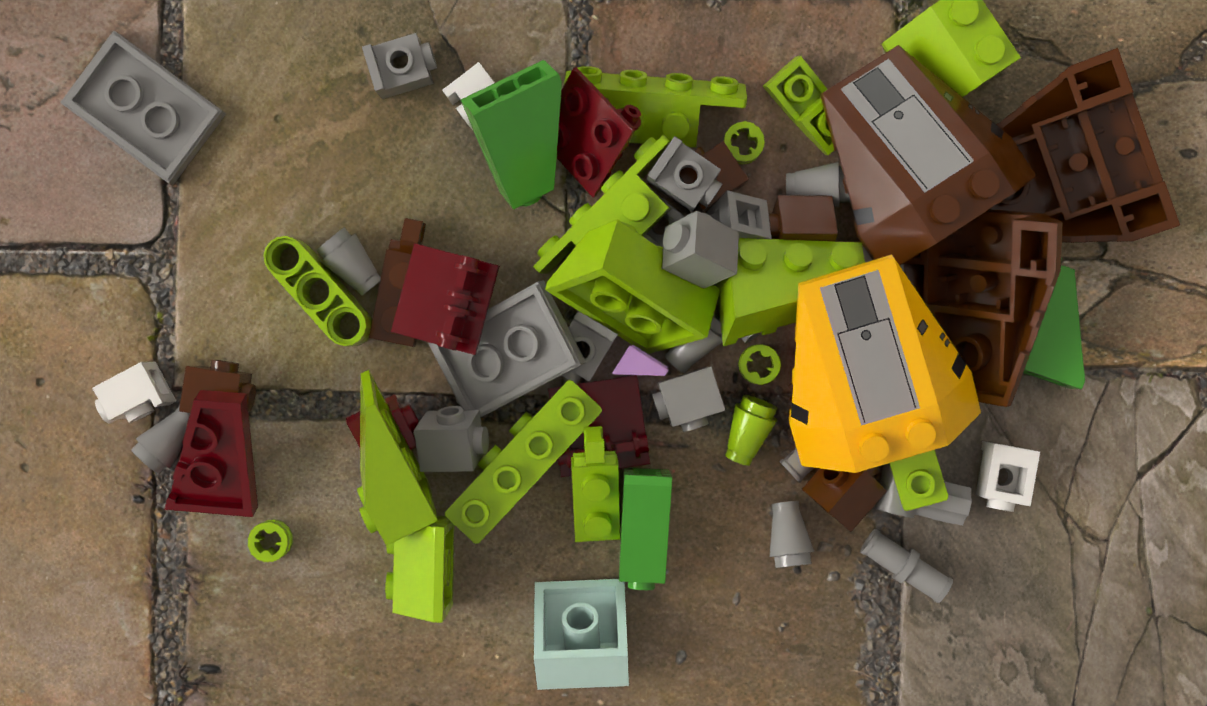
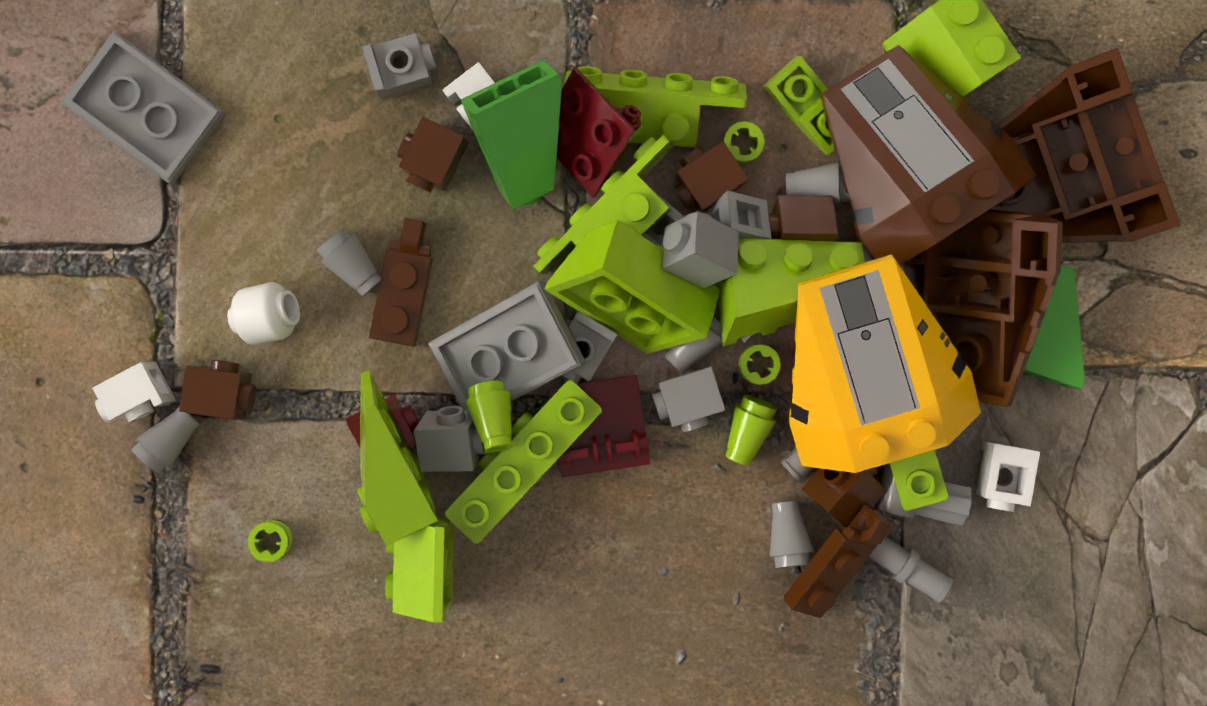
dark red wing [164,390,258,517] -> none
lime beam [263,236,372,346] -> none
dark red hinge [391,243,500,355] -> none
light aqua slope [534,579,629,690] -> none
lime hinge [571,426,620,542] -> none
lavender slope [612,345,668,376] -> none
bright green slope [619,467,672,590] -> none
light grey brick [647,136,723,213] -> none
none -> white head [227,282,300,346]
none -> reddish brown brick [397,116,469,193]
none -> lime cone [465,381,513,453]
none -> reddish brown hinge [783,504,892,618]

